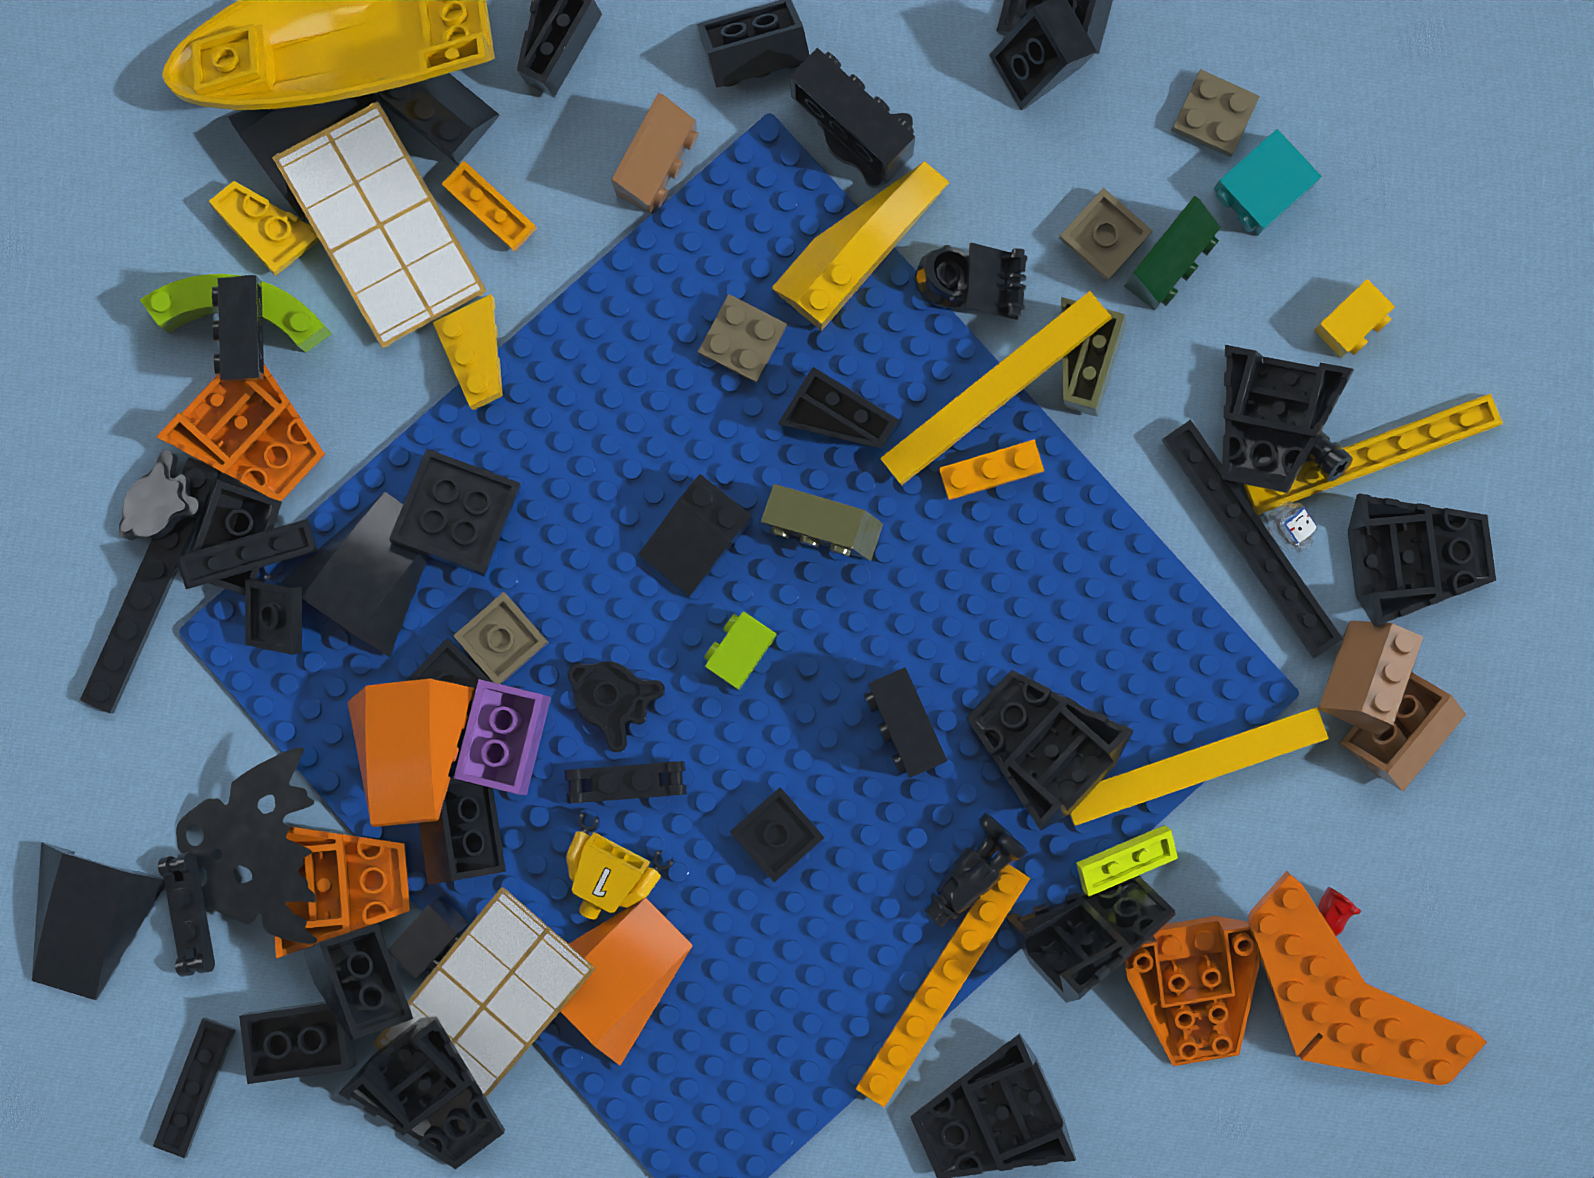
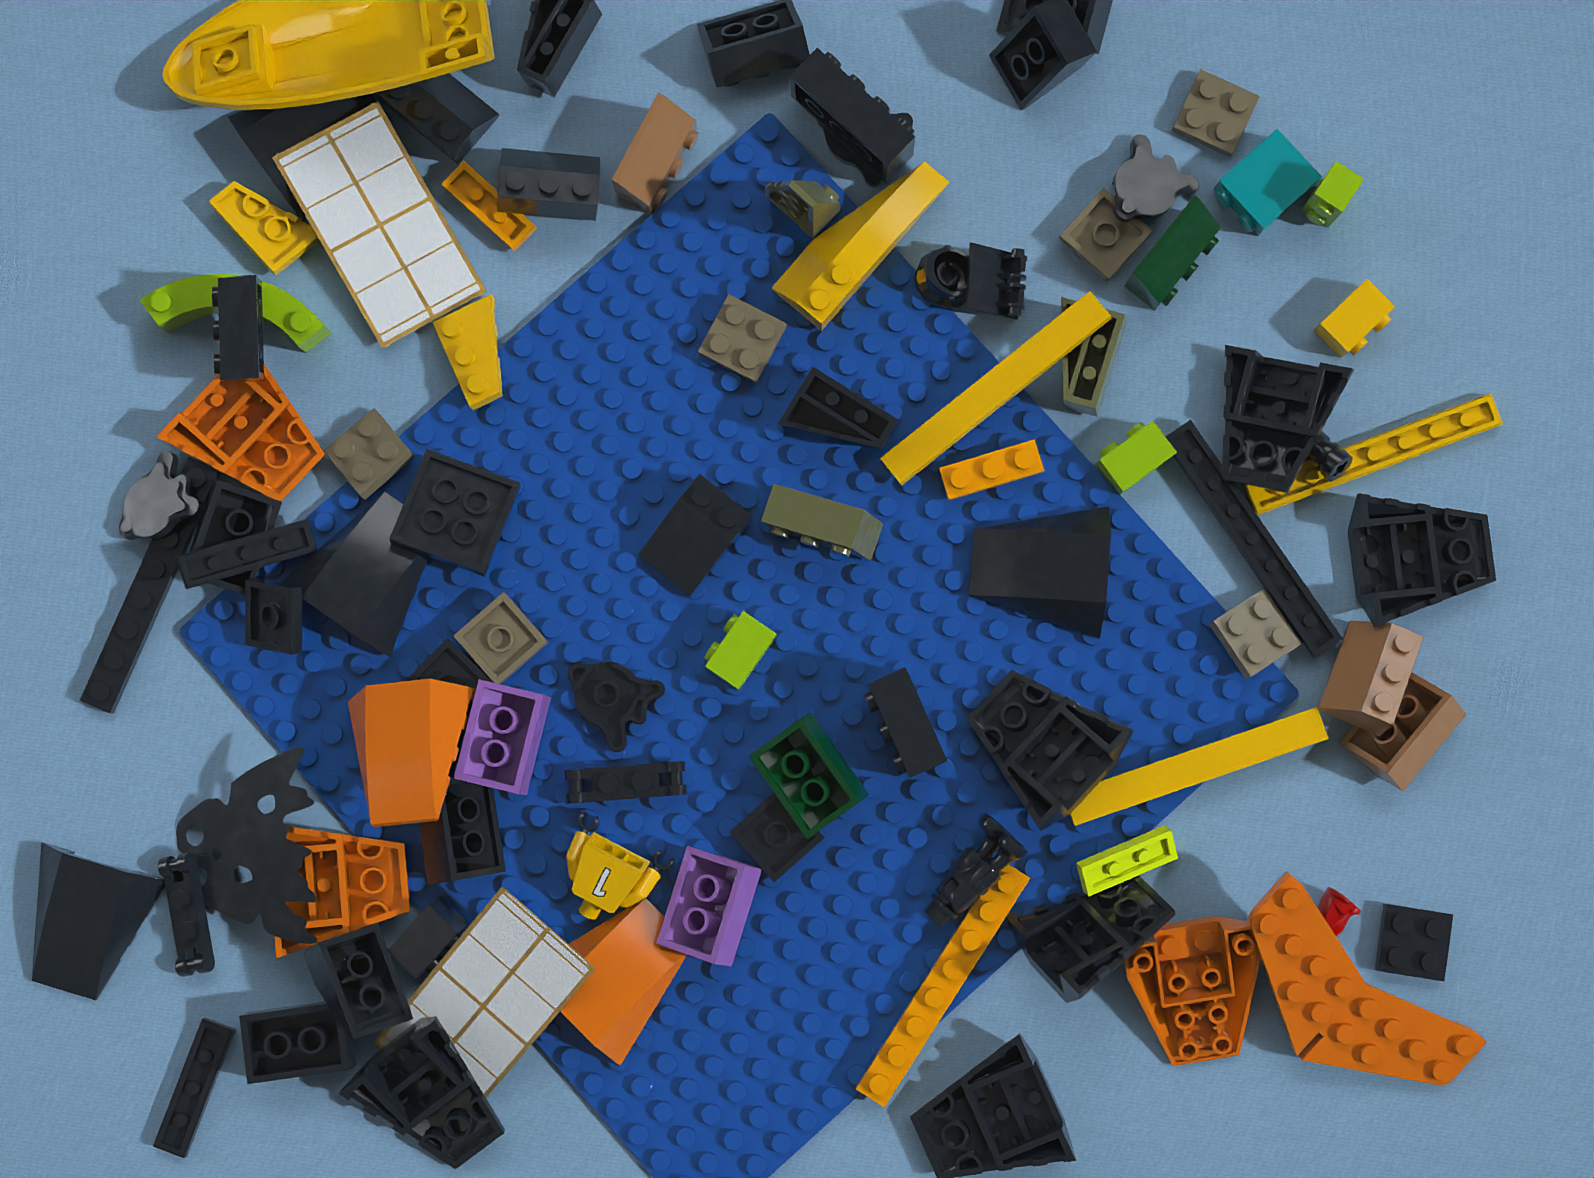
clear head [1267,501,1317,552] -> none
none -> dark tan plate [324,408,415,500]
none -> black slope [497,148,600,221]
none -> medium lavender slope [656,846,762,967]
none -> dark green slope [749,712,869,839]
none -> olive wedge [765,180,840,239]
none -> black wedge [969,506,1111,639]
none -> lime brick [1096,421,1177,495]
none -> tile [1112,134,1199,223]
none -> dark tan plate [1209,588,1302,680]
none -> lime brick [1301,161,1364,227]
none -> black plate [1375,903,1453,982]

